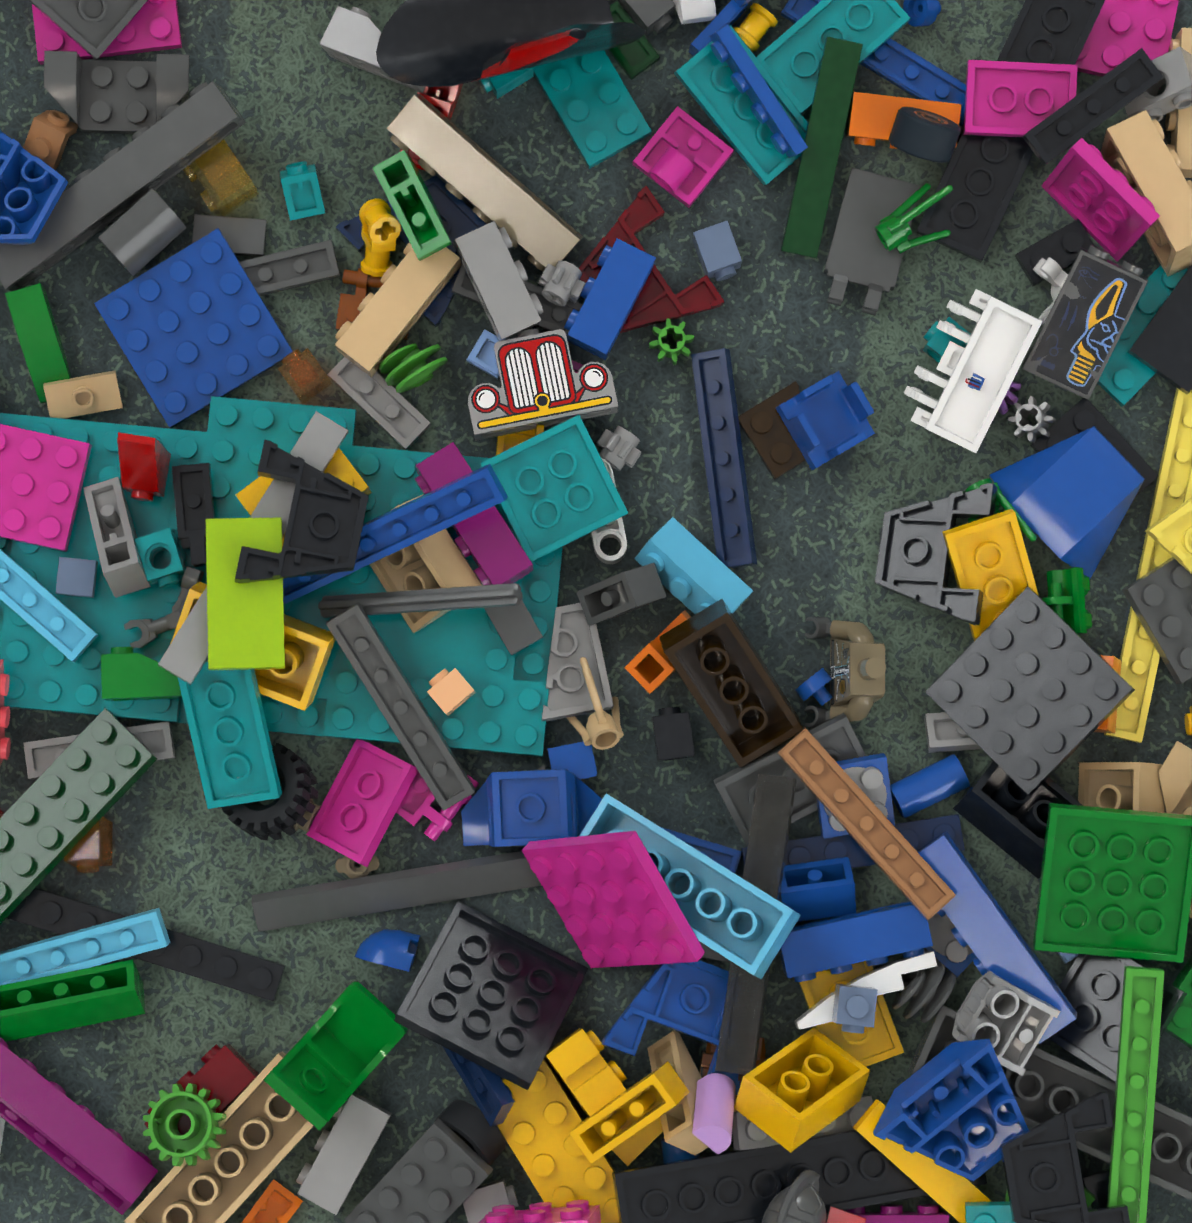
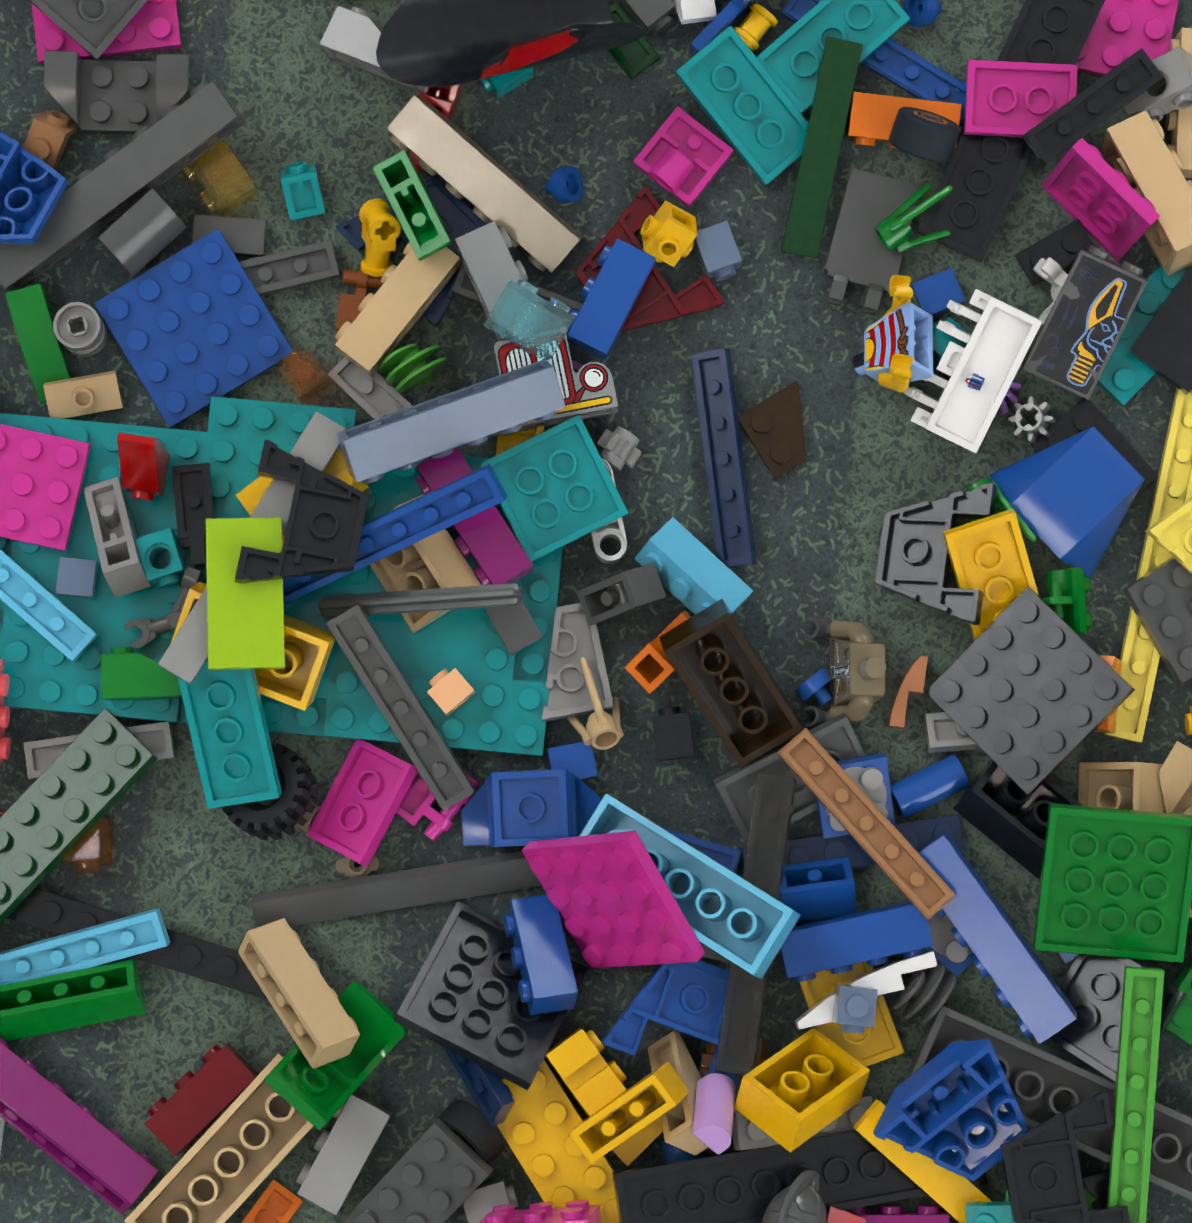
bright green gear [143,1083,227,1166] -> none
blue brick [354,929,420,972] -> none
light blue tile [466,329,499,379] -> none
teal plate [533,50,652,169] -> none
light grey gear [538,260,586,306] -> none
bright green gear [649,318,694,365] -> none
blue plate [709,25,808,158] -> none
blue panel [775,371,875,470] -> none
light grey slope [952,970,1060,1076] -> none
none -> light grey wheel [53,302,108,357]
none -> tan brick [238,918,360,1069]
none -> sand blue brick [336,360,566,484]
none -> clear light blue brick [483,279,575,362]
none -> blue brick [503,895,578,1015]
none -> blue tile [545,166,583,204]
none -> yellow brick [640,200,698,267]
none -> torso [852,275,933,393]
none -> nougat slope [886,656,928,729]
none -> blue panel [912,268,966,319]

